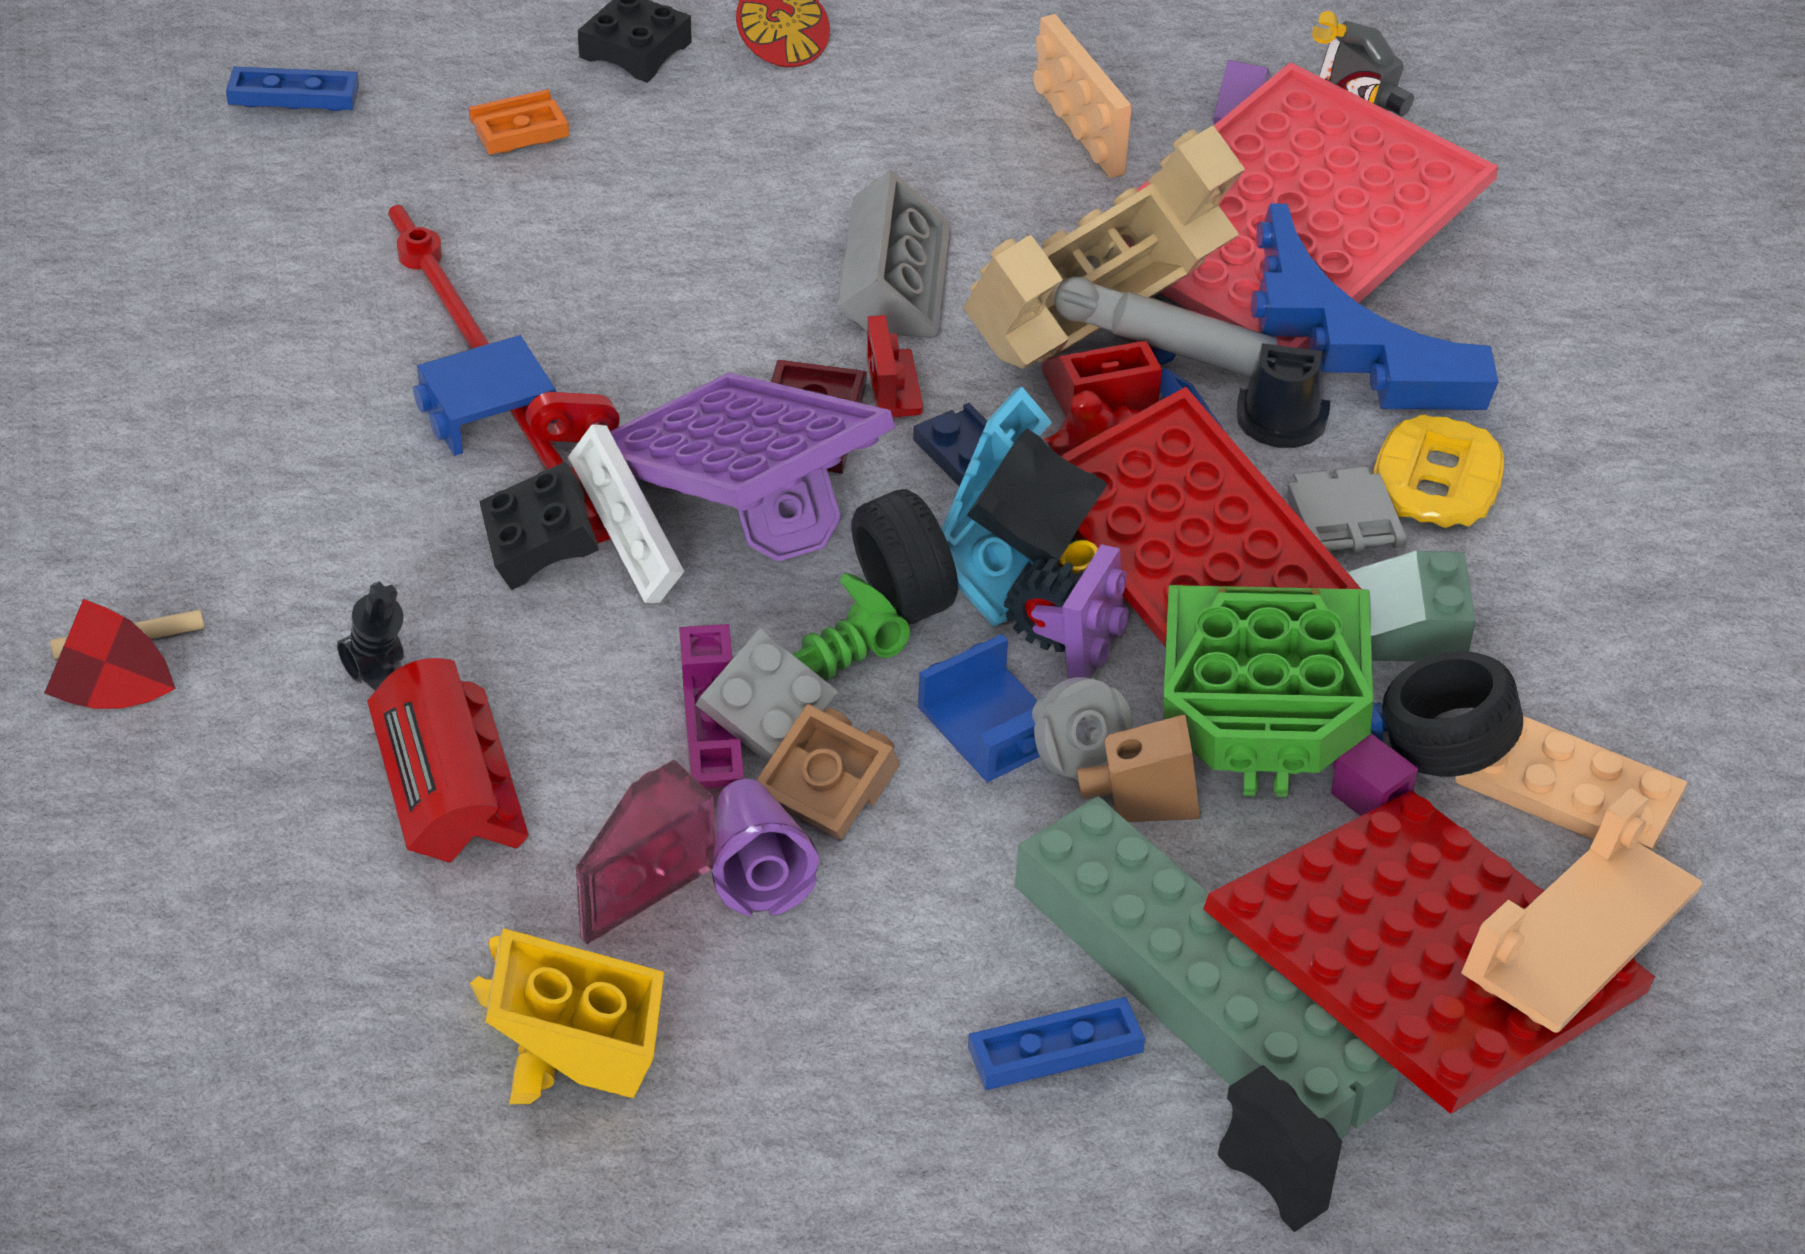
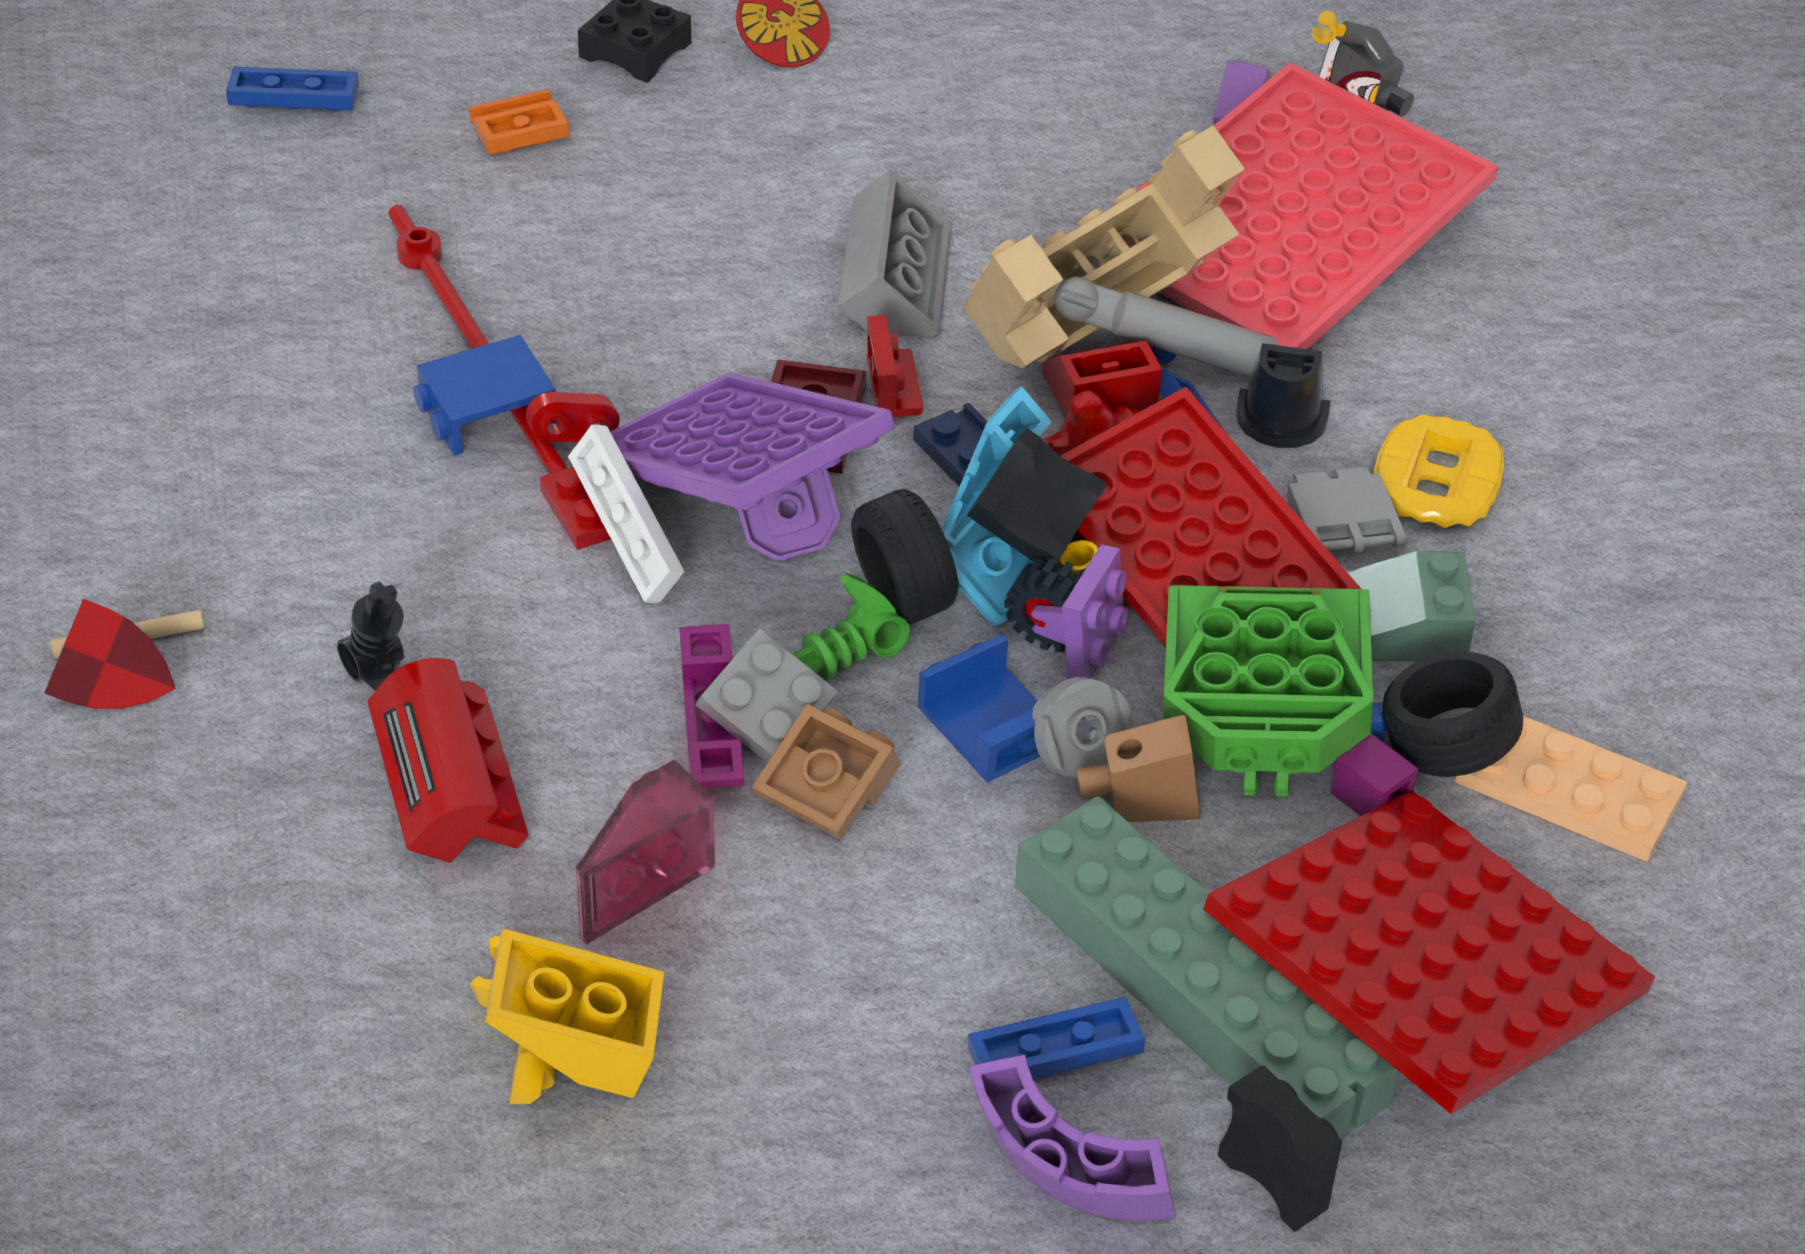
black brick [479,461,599,590] -> none
medium lavender cone [712,779,819,916] -> none
light nougat plate [1033,14,1132,178] -> none
blue arch [1251,203,1499,410] -> none
light nougat bracket [1461,788,1702,1032] -> none
none -> medium lavender brick [969,1055,1176,1221]

